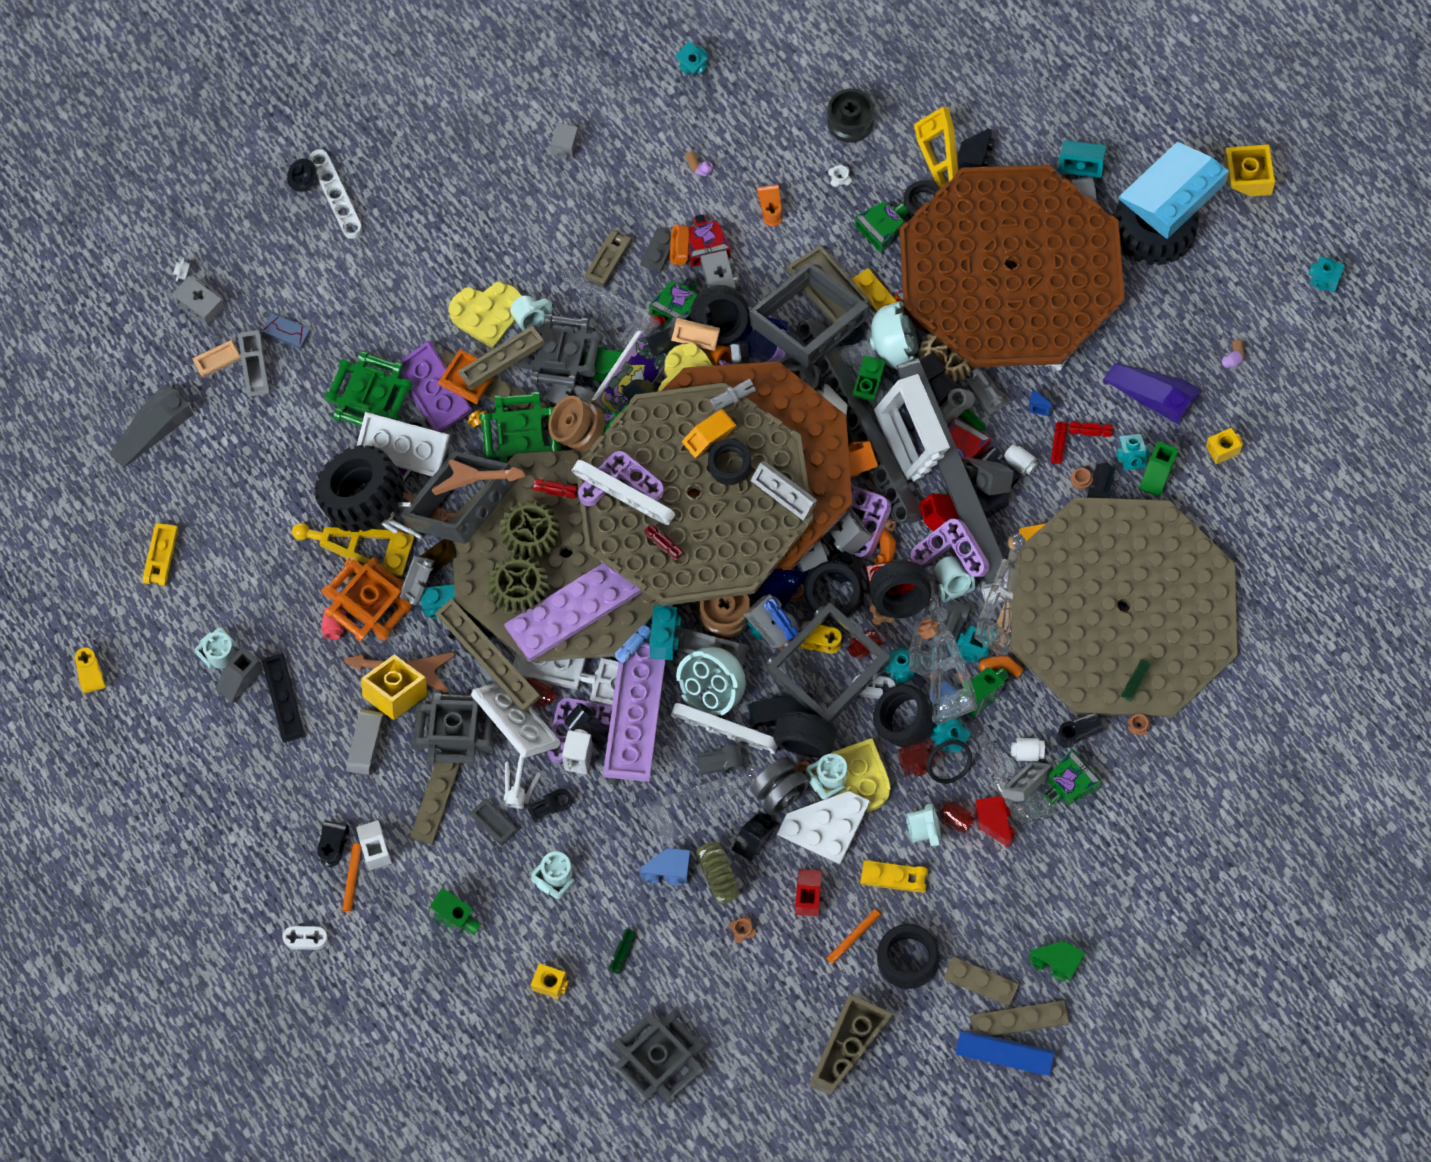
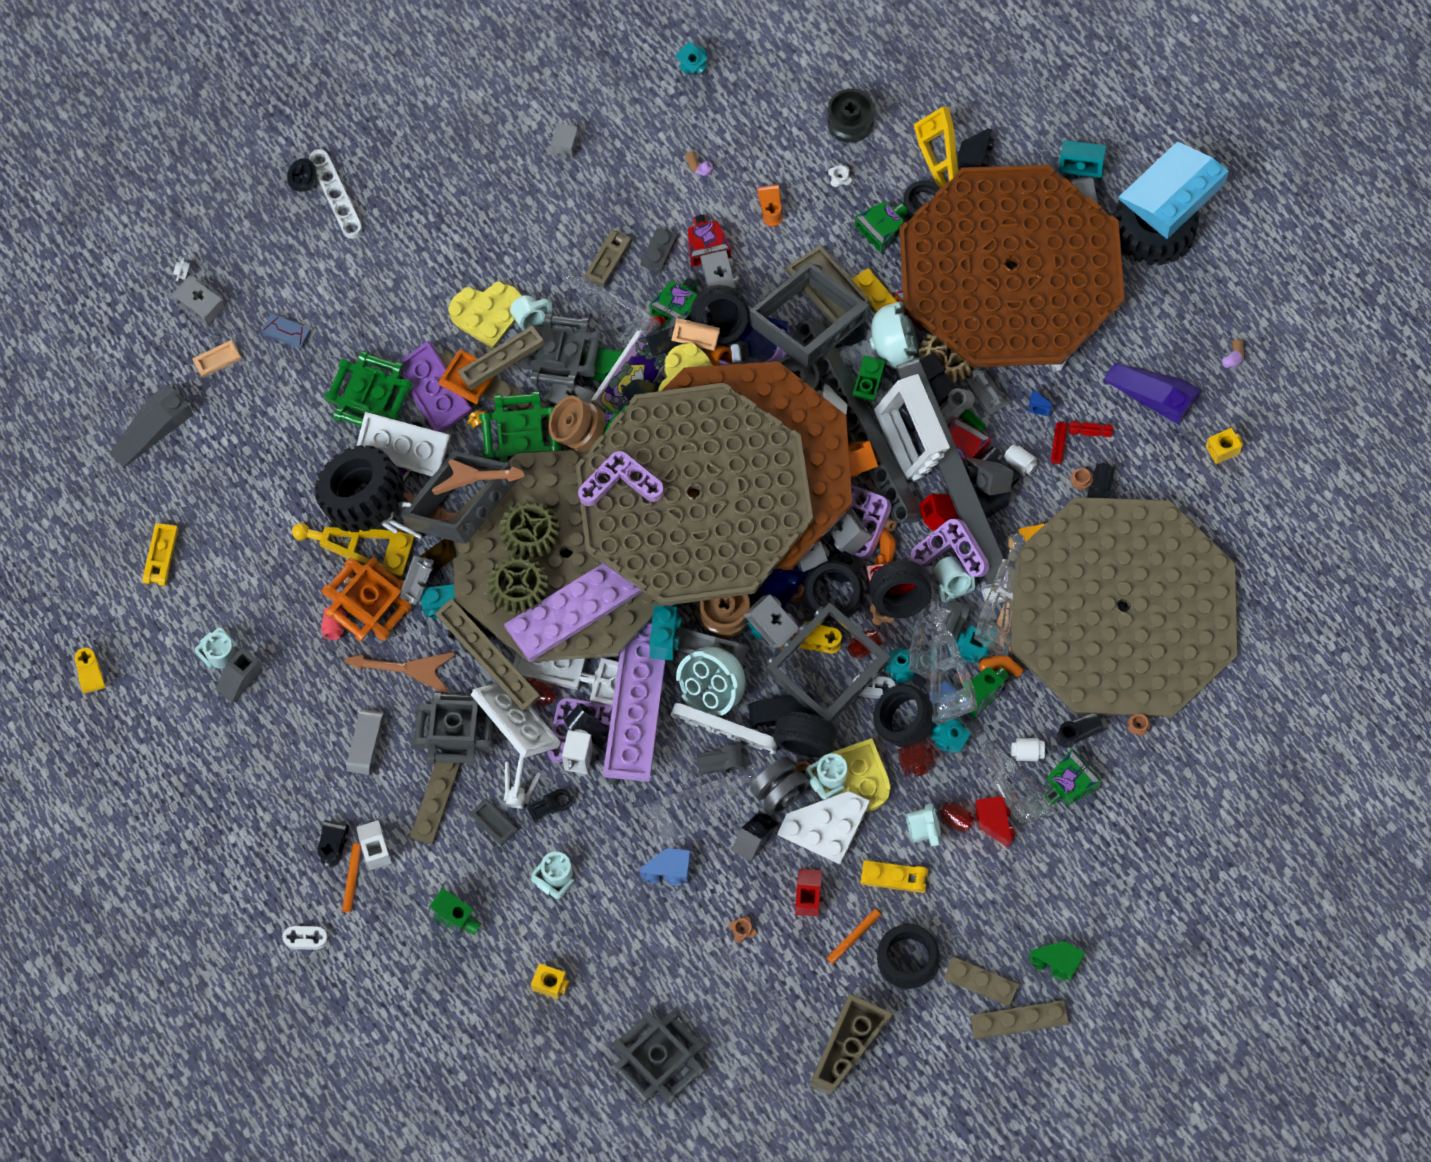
light grey slope [237,330,270,397] -> none
black tile [261,653,306,743] -> none
yellow slope [361,654,427,720] -> none
red axle [533,478,577,499] -> none
white beam [572,460,675,525] -> none
dark green axle [609,929,636,974] -> none
light blue axle [615,625,651,663] -> none
dark red axle [644,524,683,560] -> none
orange beam [670,224,689,266] -> none
light orange slope [682,409,737,458] -> none
olive gear [697,841,739,905] -> none
black tyre [708,439,751,485] -> none
light grey pin [709,378,756,412] -> none
light grey plate [750,461,818,520] -> none
blue axle [764,598,798,640] -> none
nougat plate [917,618,939,639] -> none
black tyre [927,740,972,784] -> none
blue tile [955,1030,1054,1076] -> none
light grey plate [1002,761,1053,802] -> none
teal brick [1116,434,1150,470] -> none
clear green axle [1121,659,1151,702] -> none
green slope [1139,441,1179,498] -> none
yellow slope [1223,144,1275,197] -> none
teal brick [1308,256,1345,293] -> none

